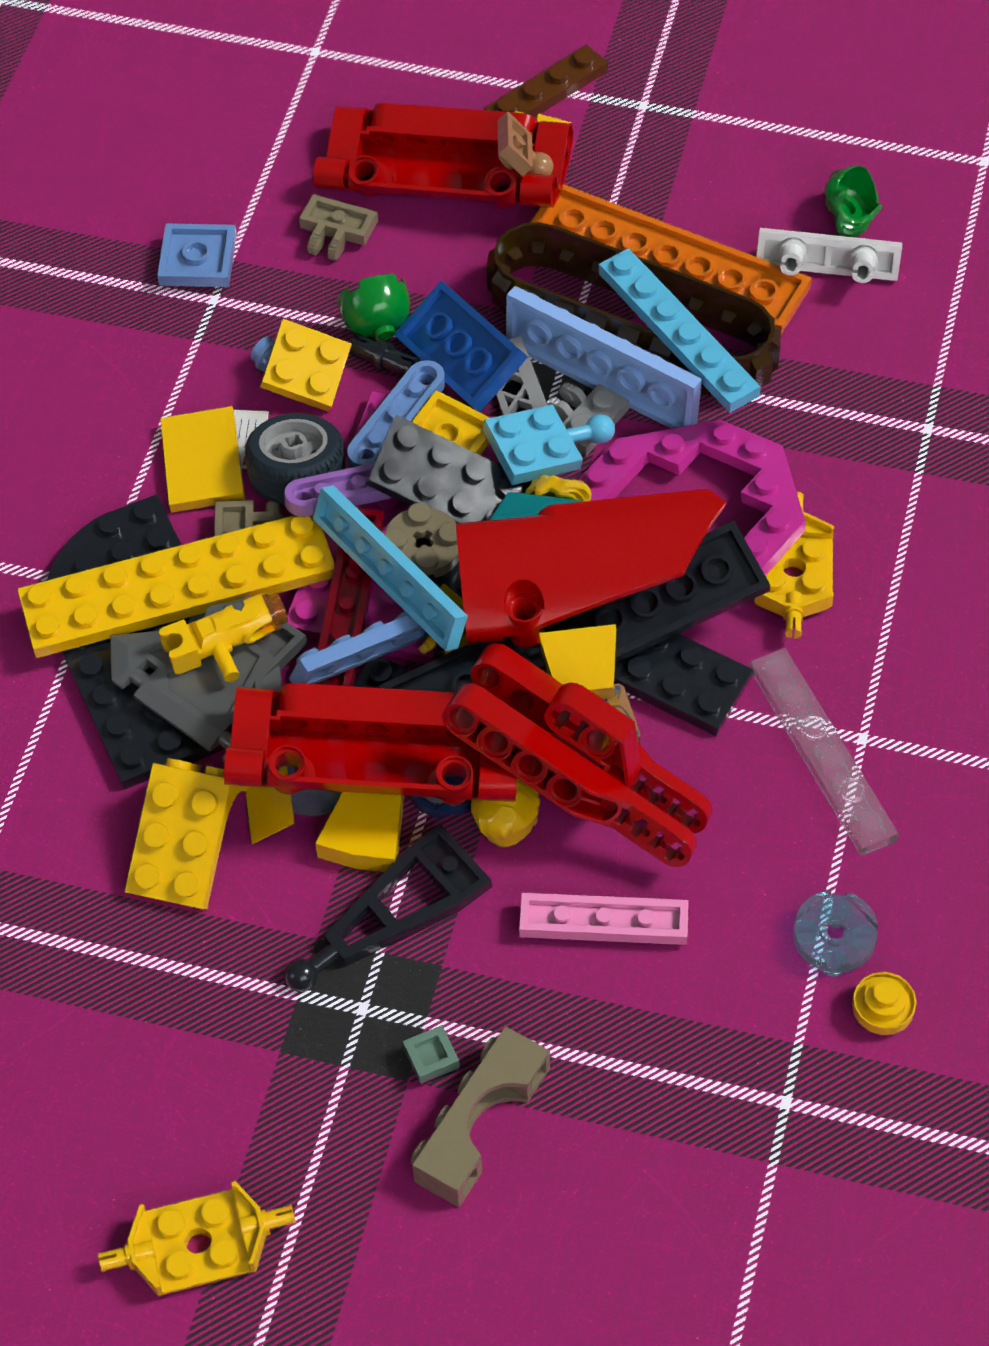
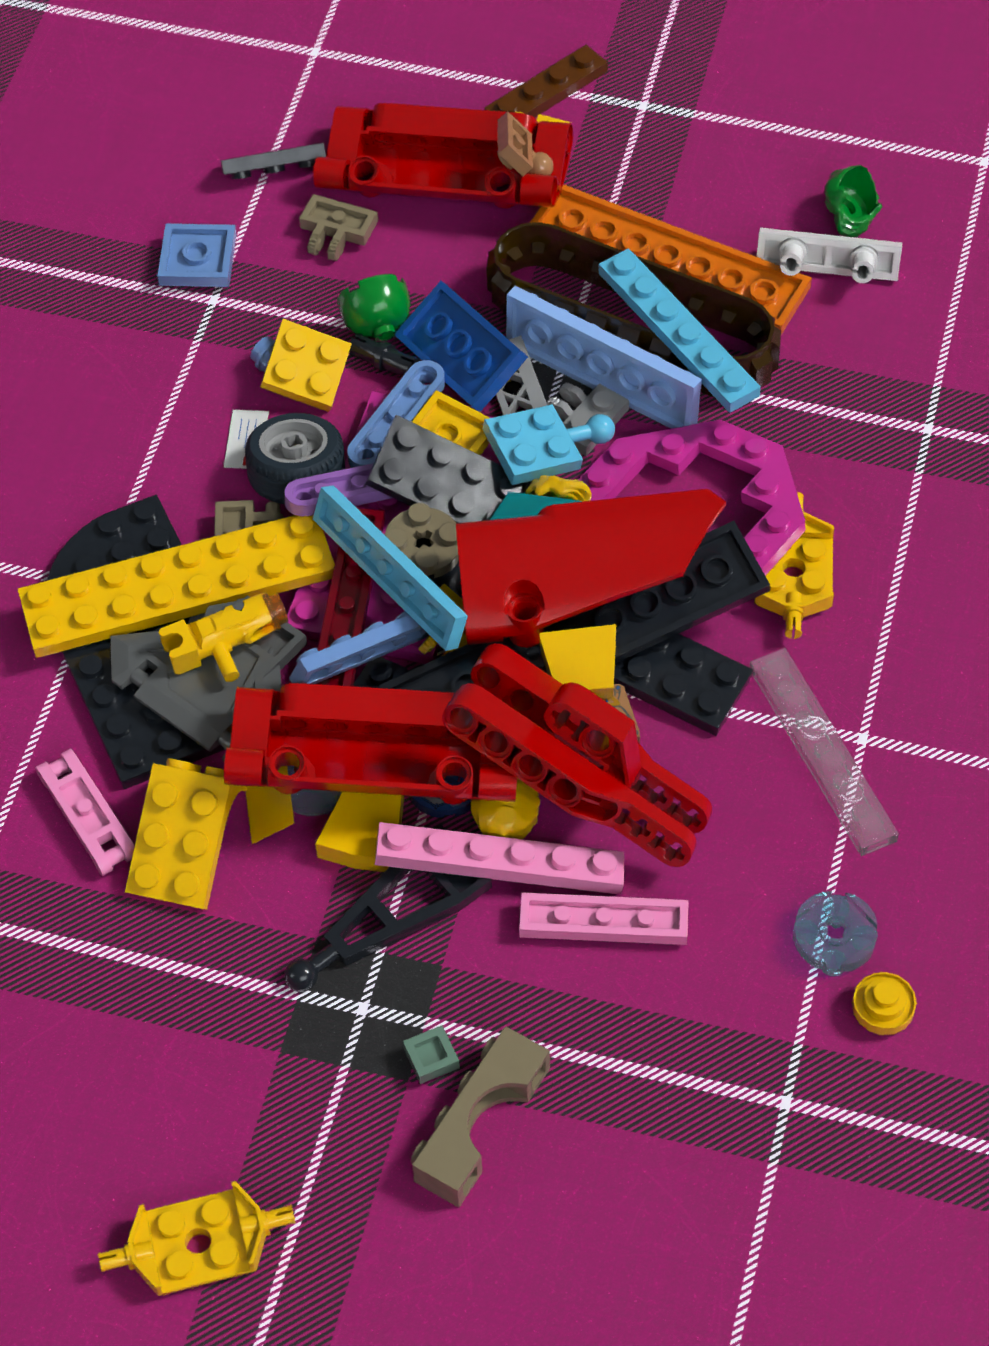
yellow tile [160,406,245,513] -> none
none -> bright pink plate [35,748,135,876]
none -> plate [220,143,326,180]
none -> bright pink plate [375,822,624,895]

